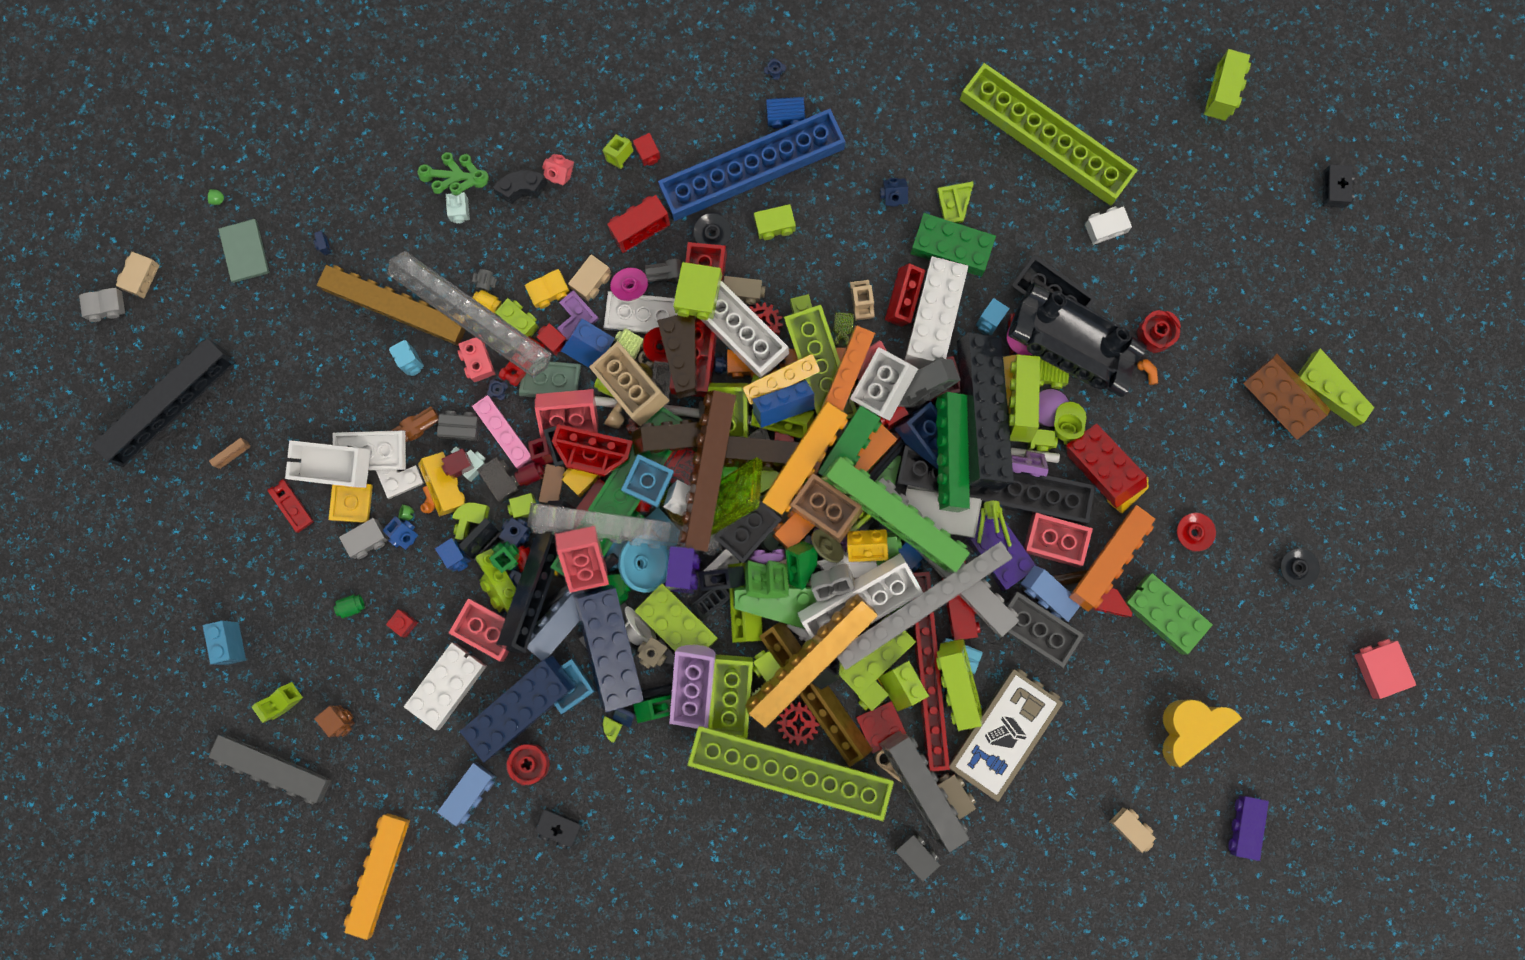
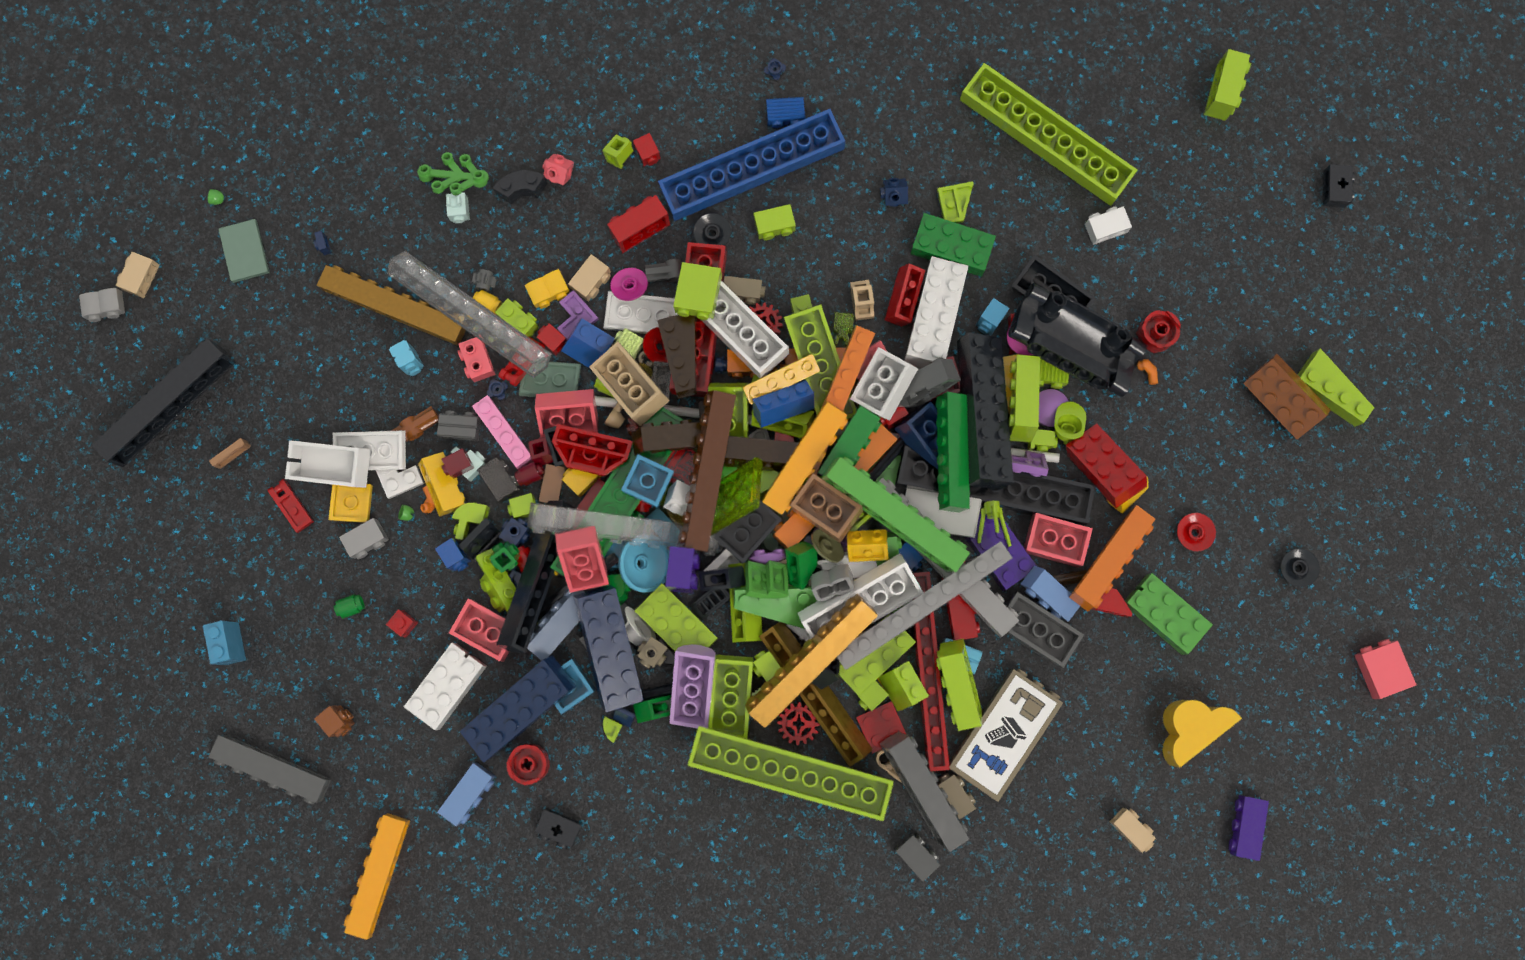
lime brick [252,682,303,723] -> none
blue brick [383,516,418,550] -> none

